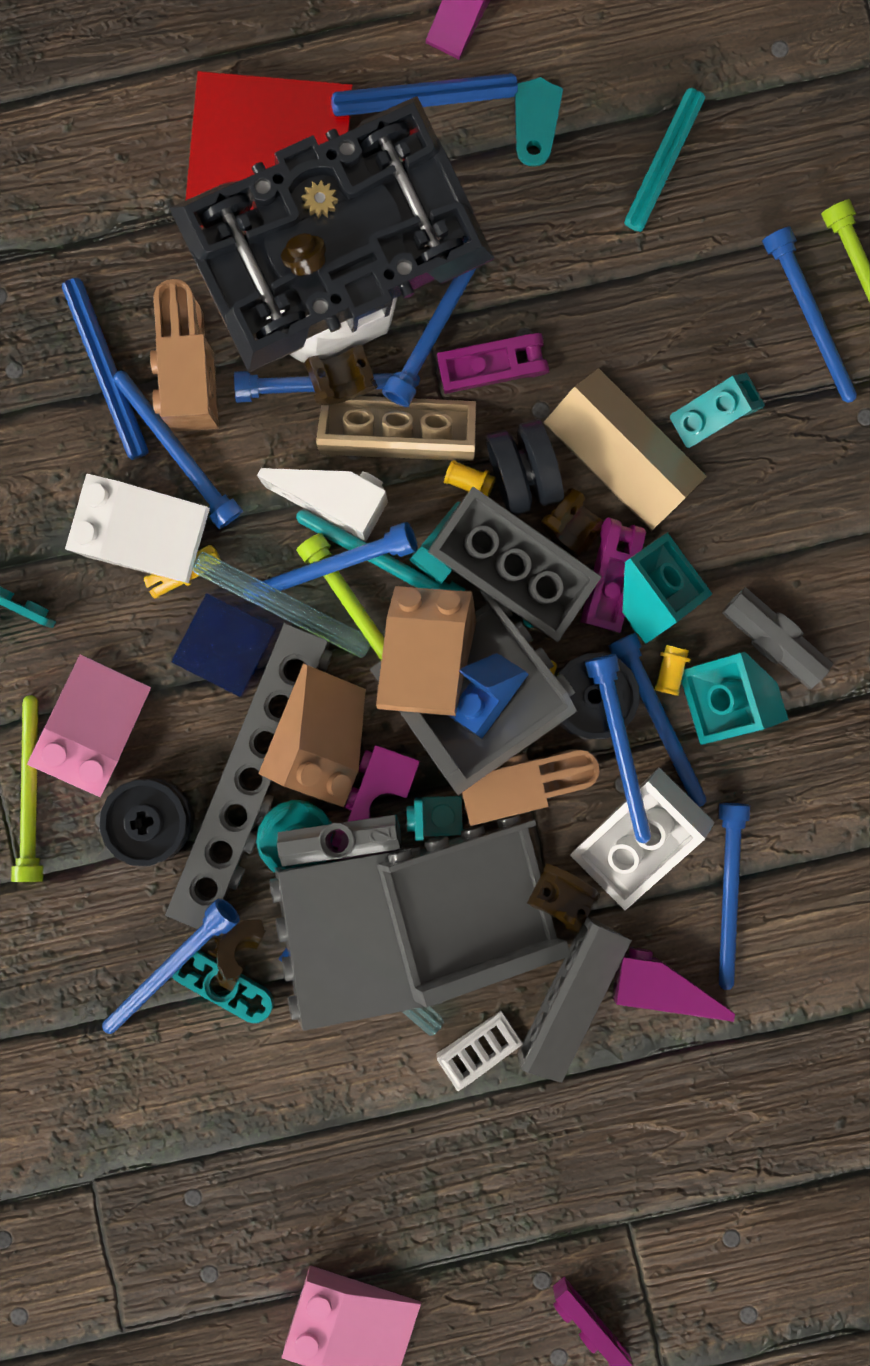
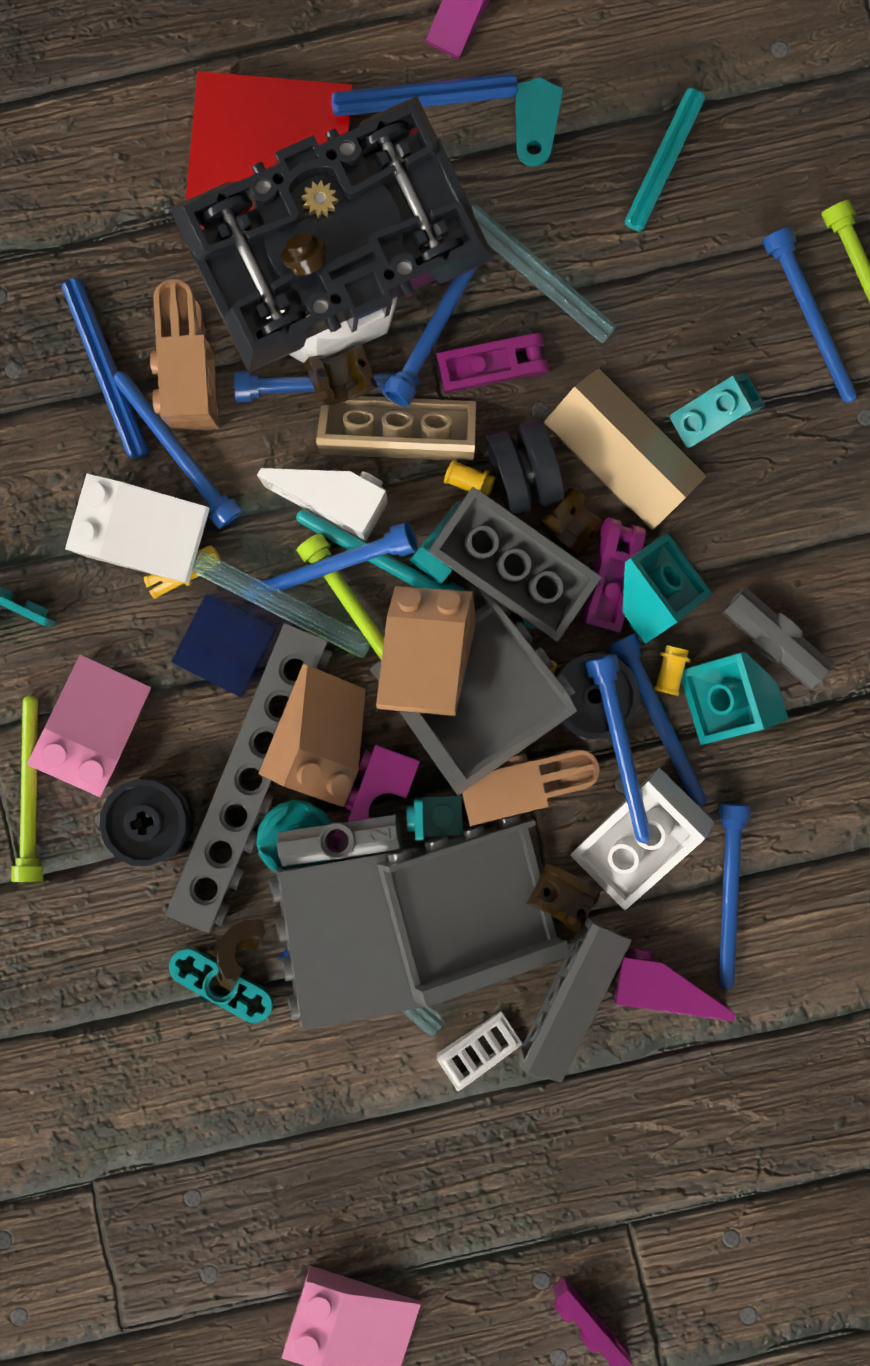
piece [102,899,240,1034] -> none
blue slope [448,653,529,739] -> none
none -> clear light blue axle [471,204,616,343]

